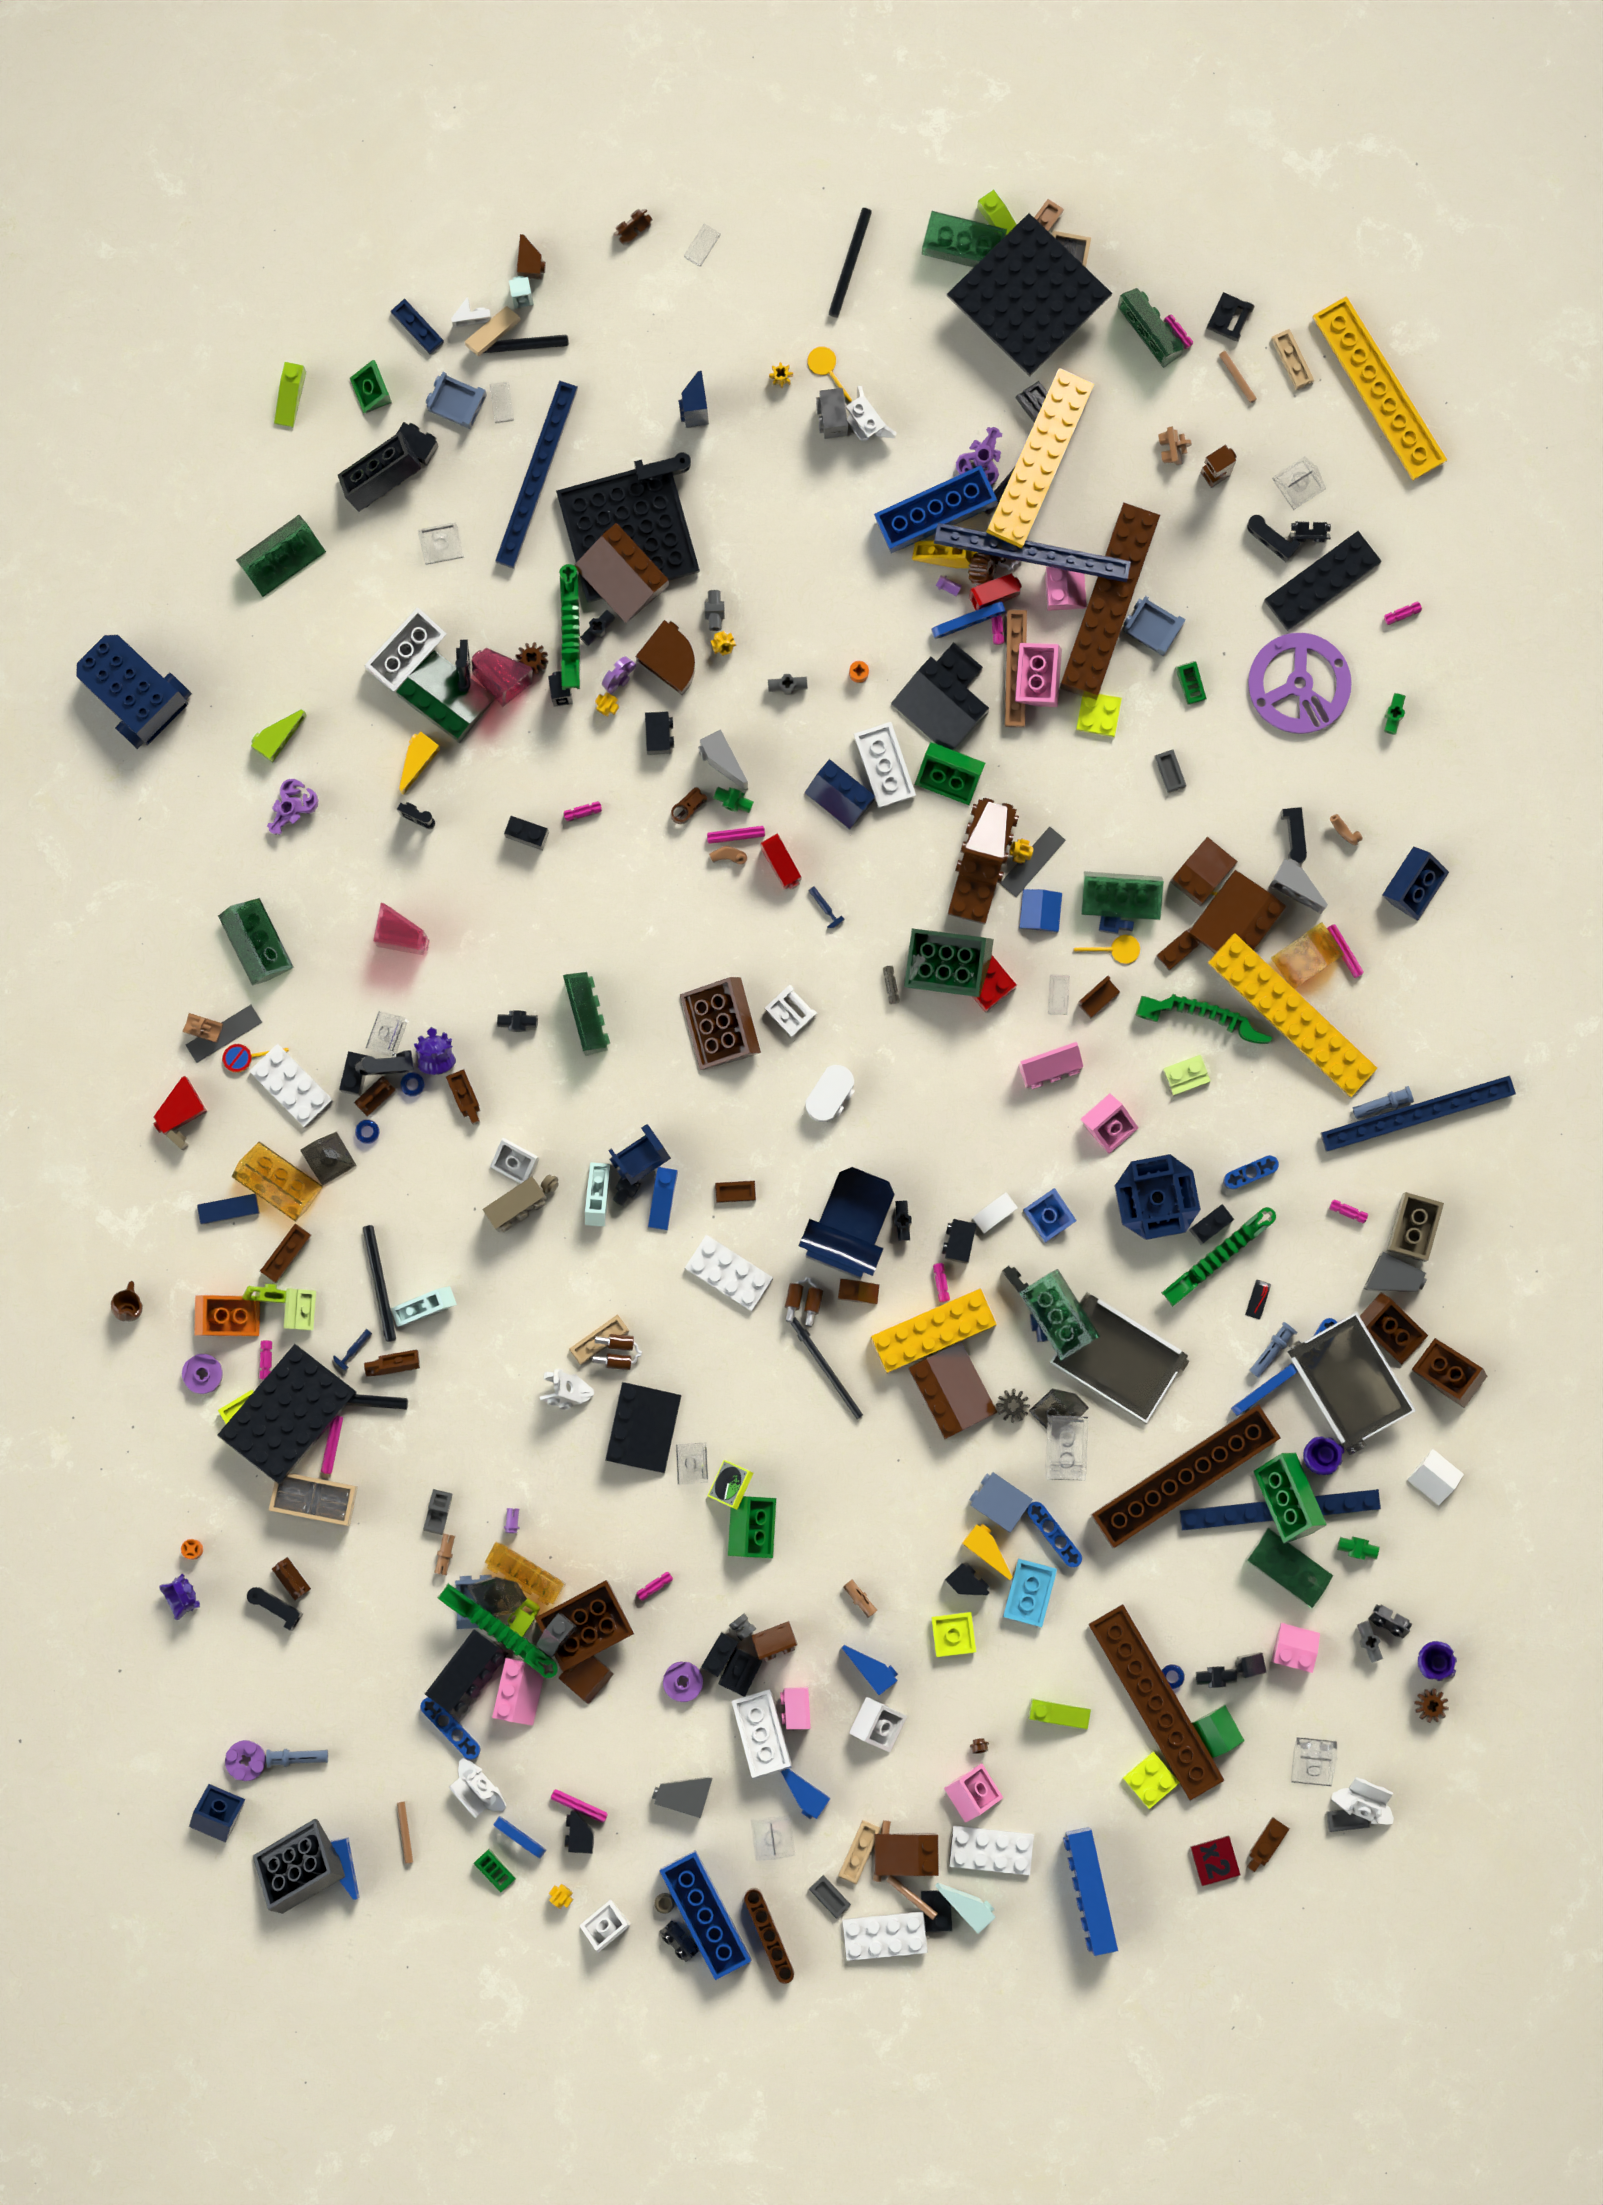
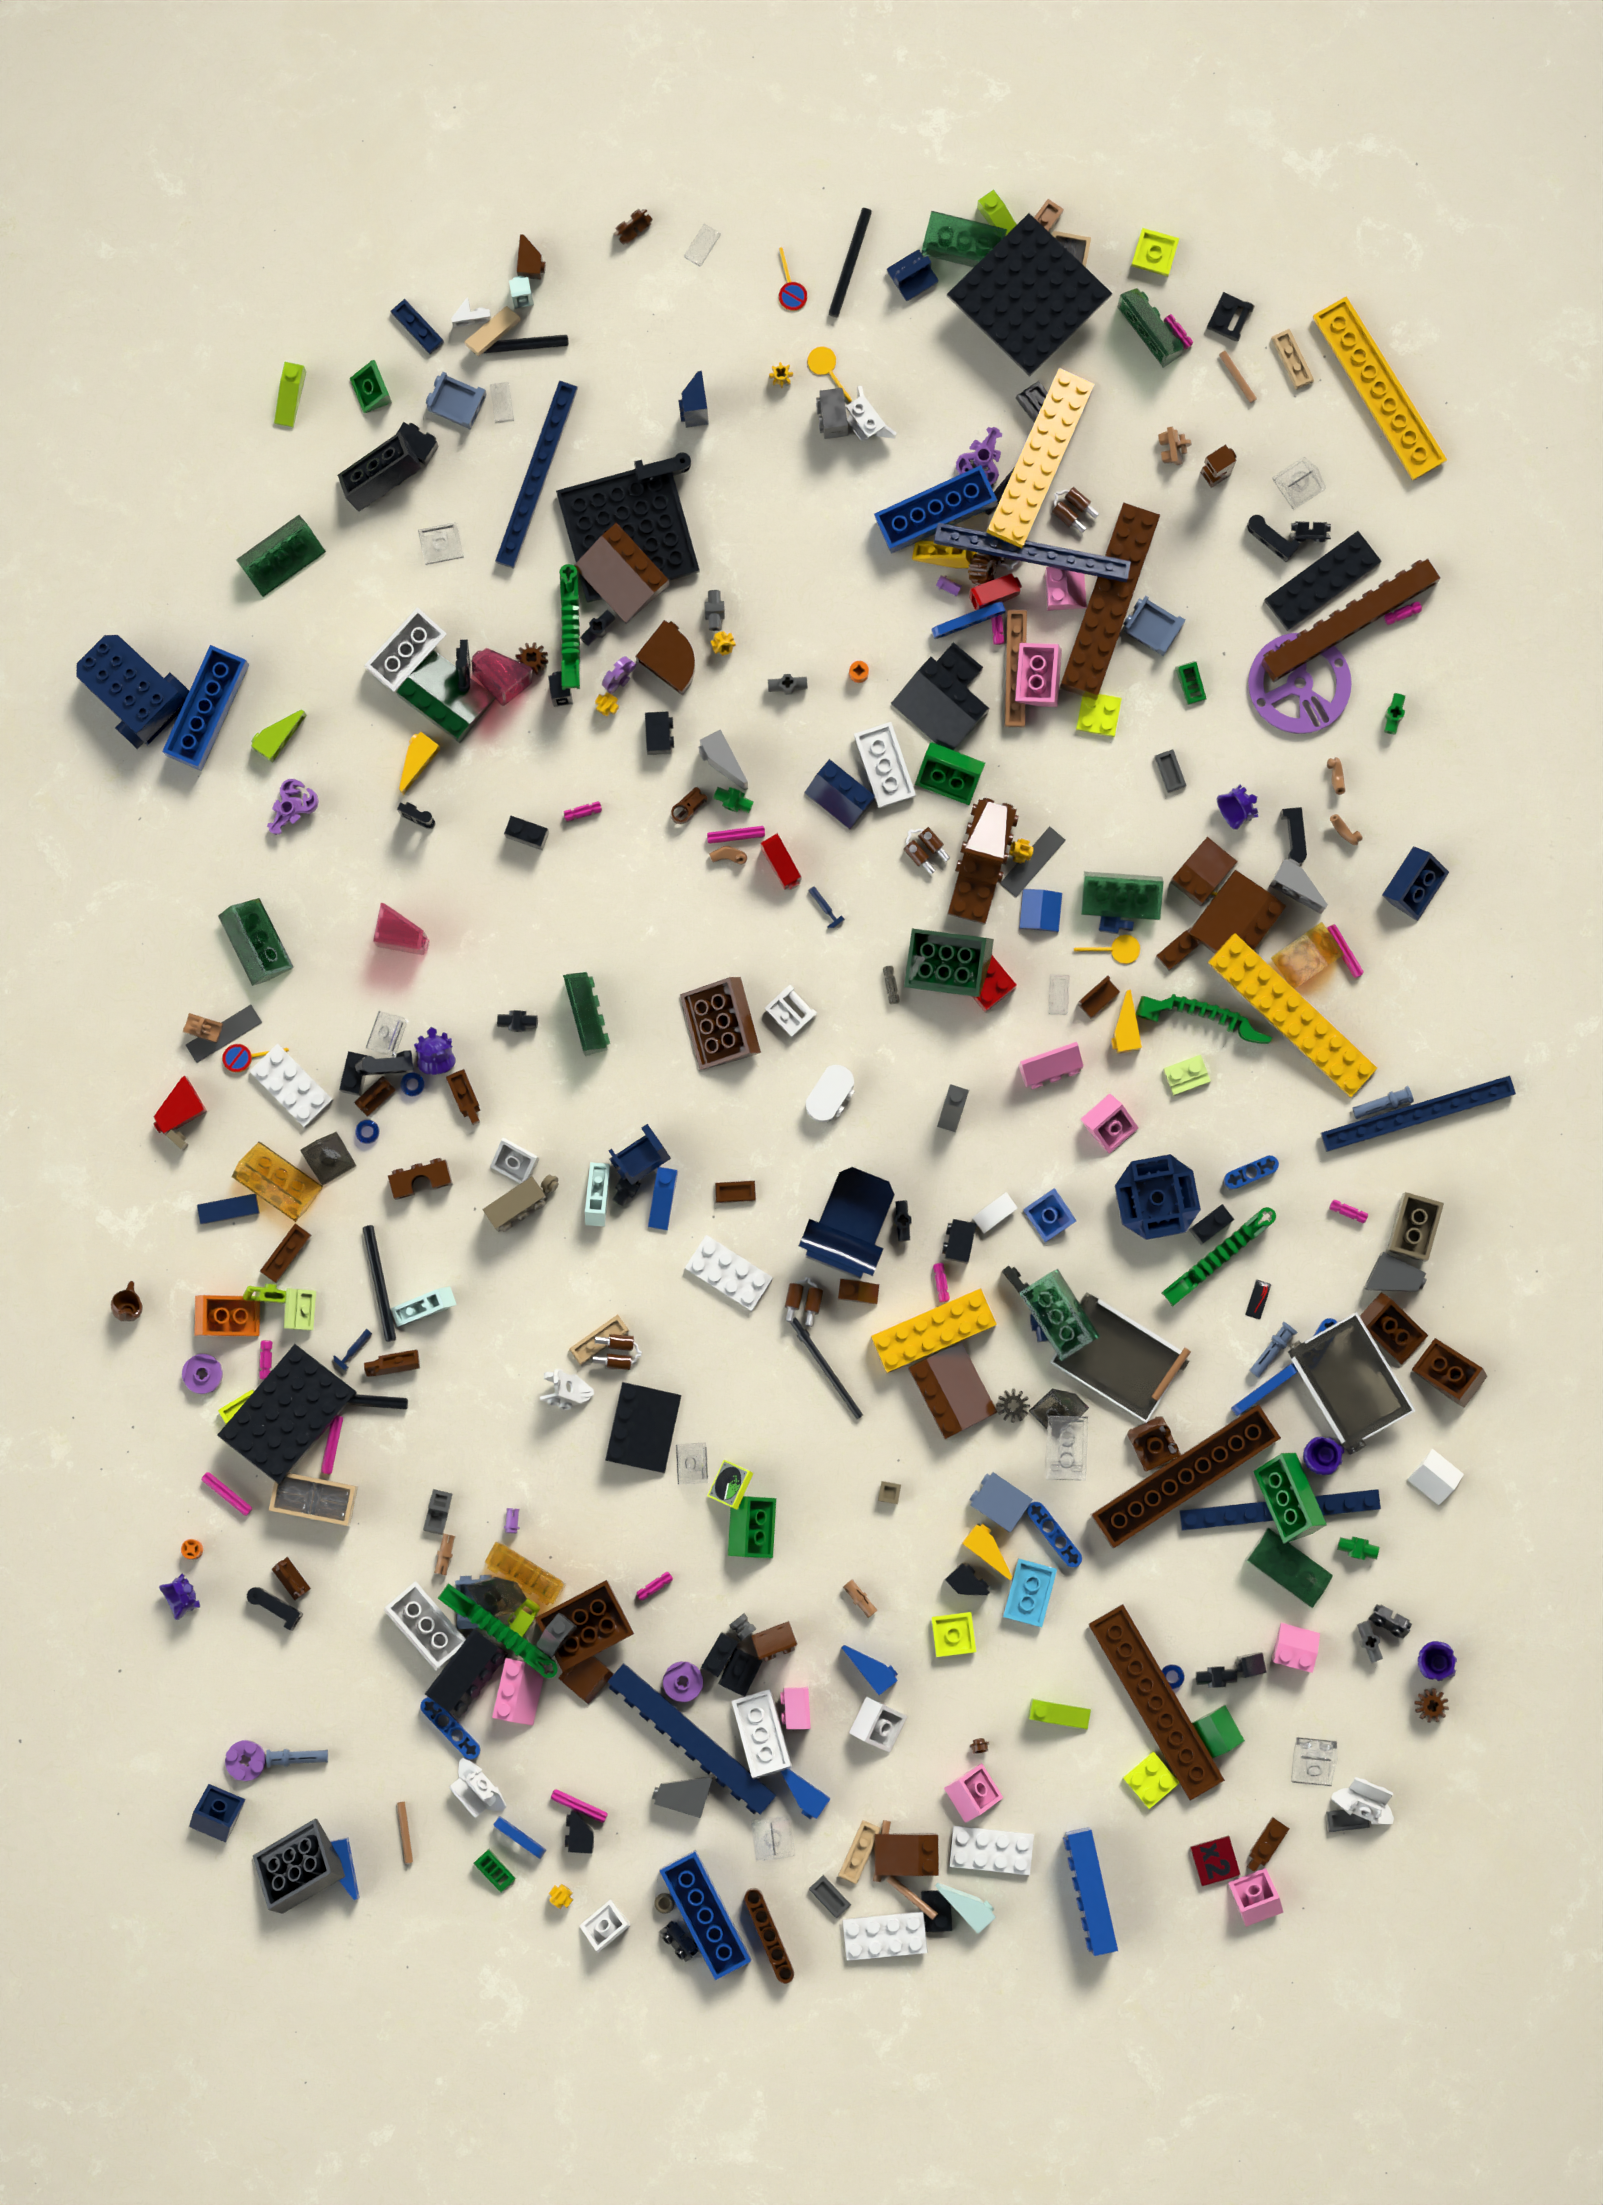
none -> blue brick [162,645,249,771]
none -> dark pink axle [201,1472,252,1516]
none -> white slope [384,1581,466,1671]
none -> reddish brown arch [388,1158,453,1200]
none -> dark blue brick [608,1663,776,1815]
none -> piece [779,247,807,311]
none -> dark tan plate [878,1481,901,1504]
none -> dark blue bracket [887,250,939,301]
none -> reddish brown piece [903,827,950,875]
none -> dark grey slope [937,1084,969,1133]
none -> reddish brown piece [1052,487,1099,533]
none -> yellow slope [1111,990,1142,1054]
none -> reddish brown slope [1127,1416,1181,1472]
none -> neon yellow plate [1131,228,1179,277]
none -> medium nougat bar [1151,1347,1191,1401]
none -> dark purple hair [1216,784,1258,830]
none -> bright pink slope [1228,1868,1283,1927]
none -> reddish brown brick [1261,559,1440,683]
none -> medium nougat arm [1327,757,1345,795]

